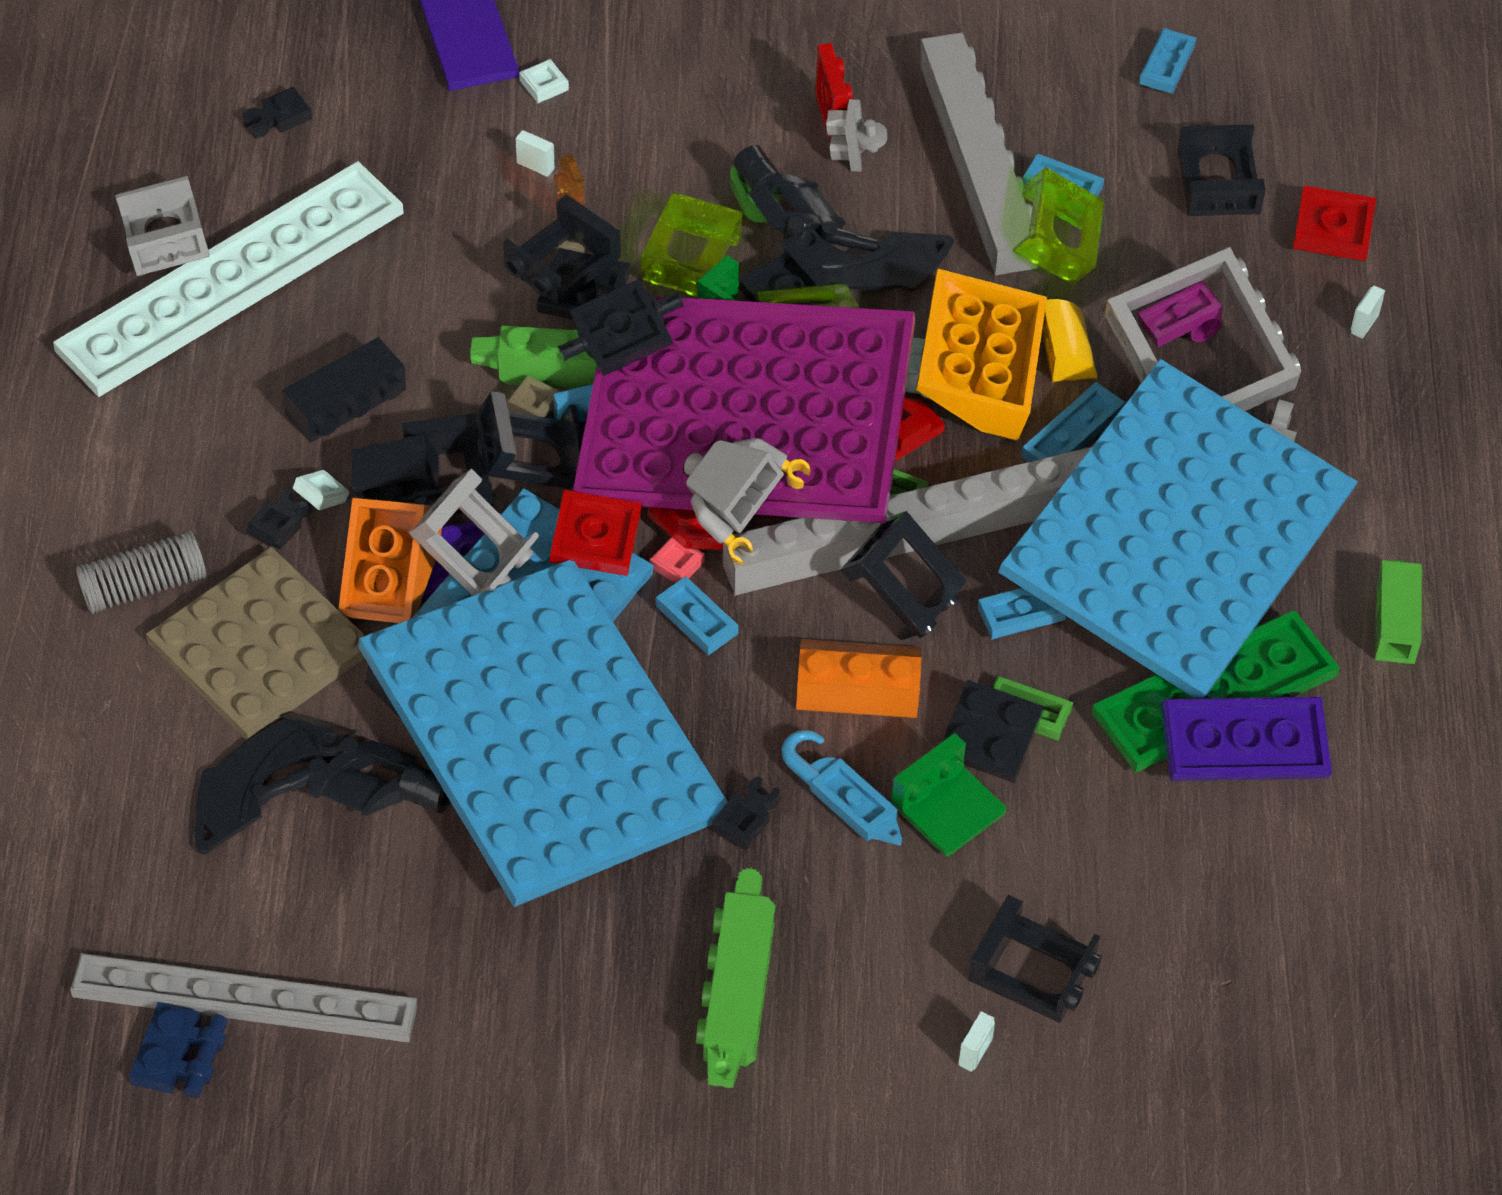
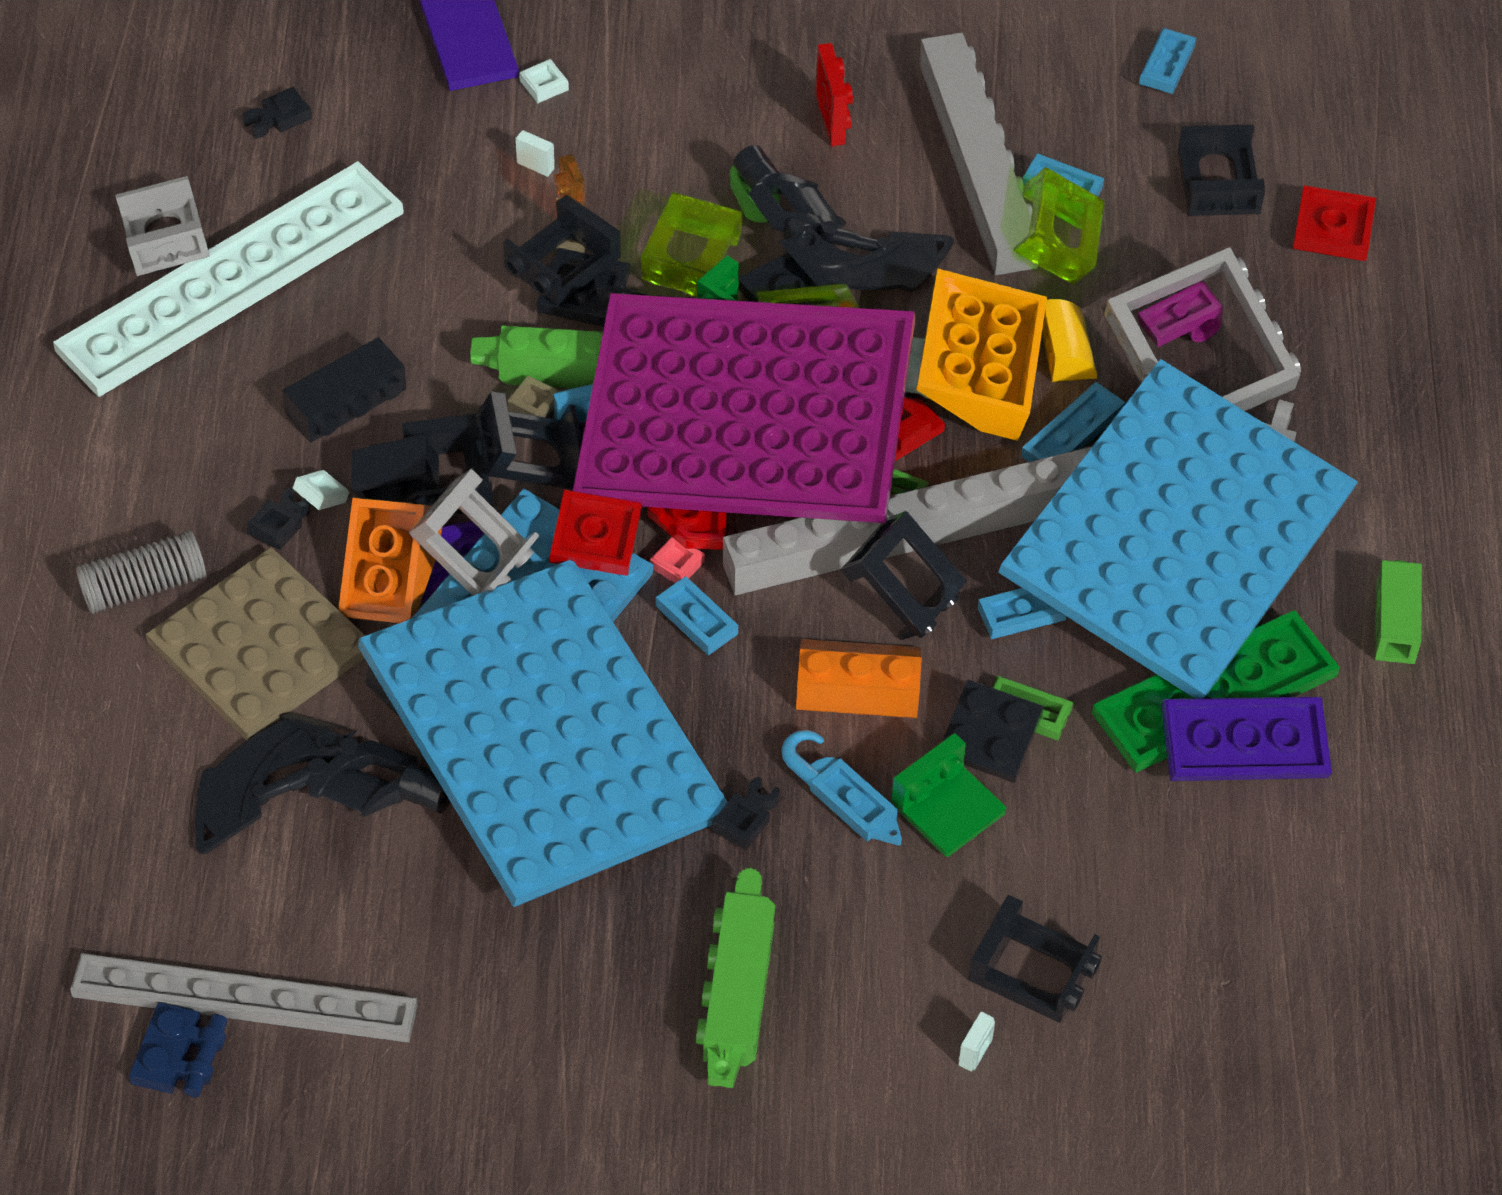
black plate [558,278,684,376] -> none
light grey torso [684,438,810,565] -> none
light grey hips [826,99,888,172] -> none
light aqua tile [1351,285,1385,339] -> none

